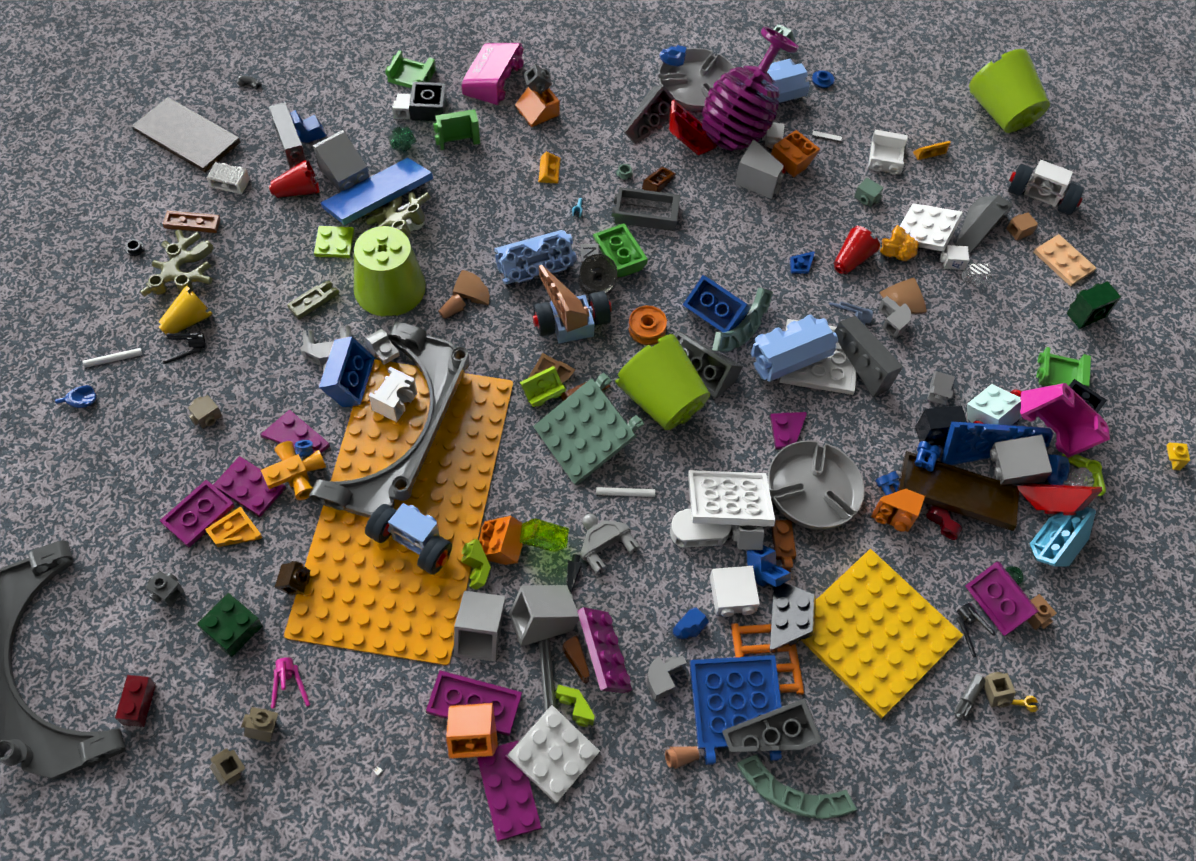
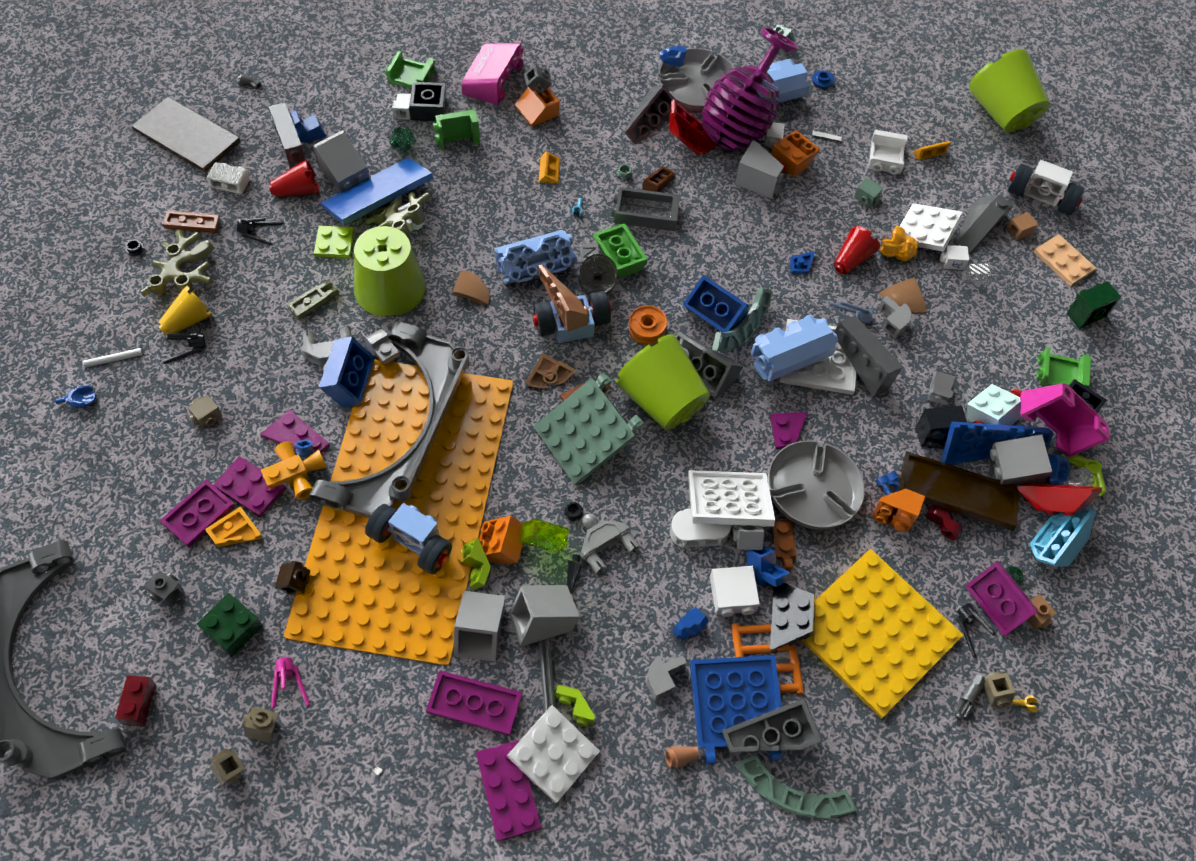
white piece [369,367,417,422] -> none
nougat cone [438,294,466,319] -> none
orange slope [446,703,498,759] -> none
lime bracket [520,366,566,407] -> none
reddish brown slope [562,635,590,684] -> none
magenta plate [577,607,632,693] -> none
white bar [596,487,655,497] -> none
blue piece [915,441,941,471] -> none
yellow bracket [1166,442,1190,470] -> none
none -> black plant [237,218,284,245]
none -> black plate [564,502,583,521]

